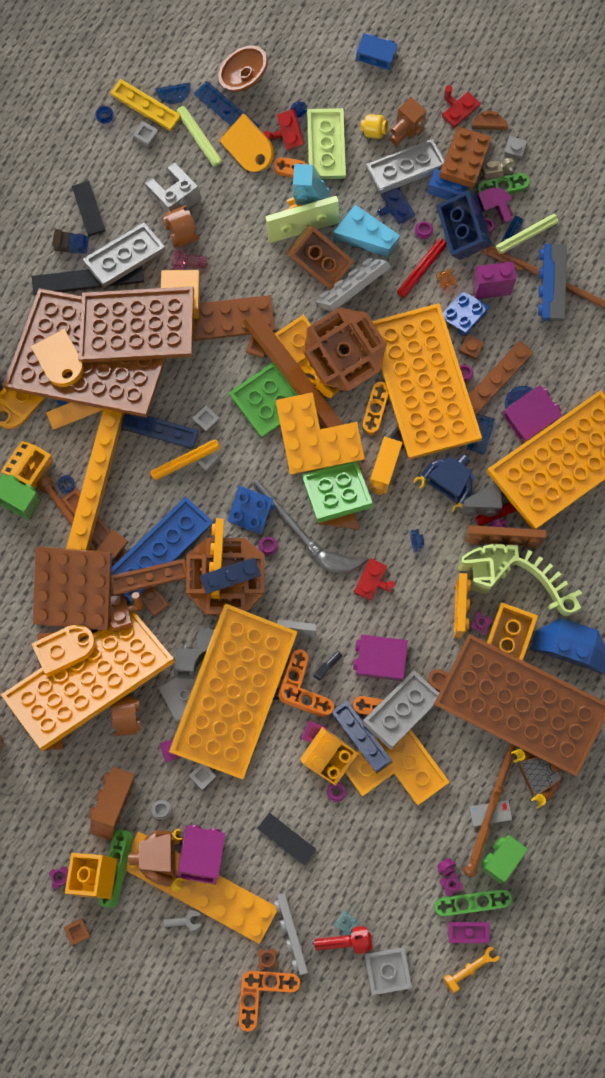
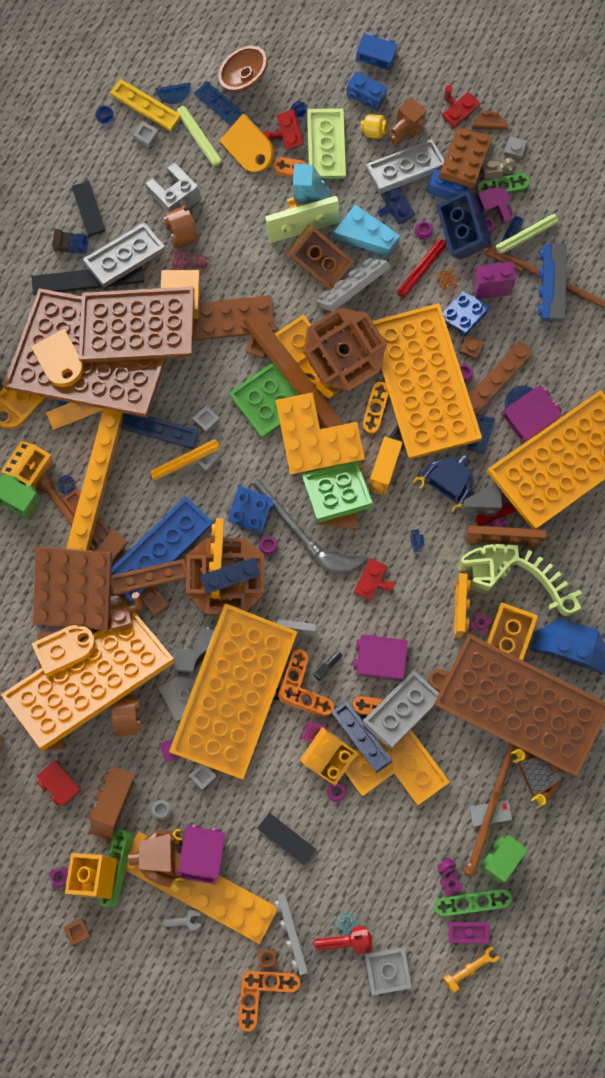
none -> red brick [36,760,82,807]
none -> blue brick [346,71,388,111]

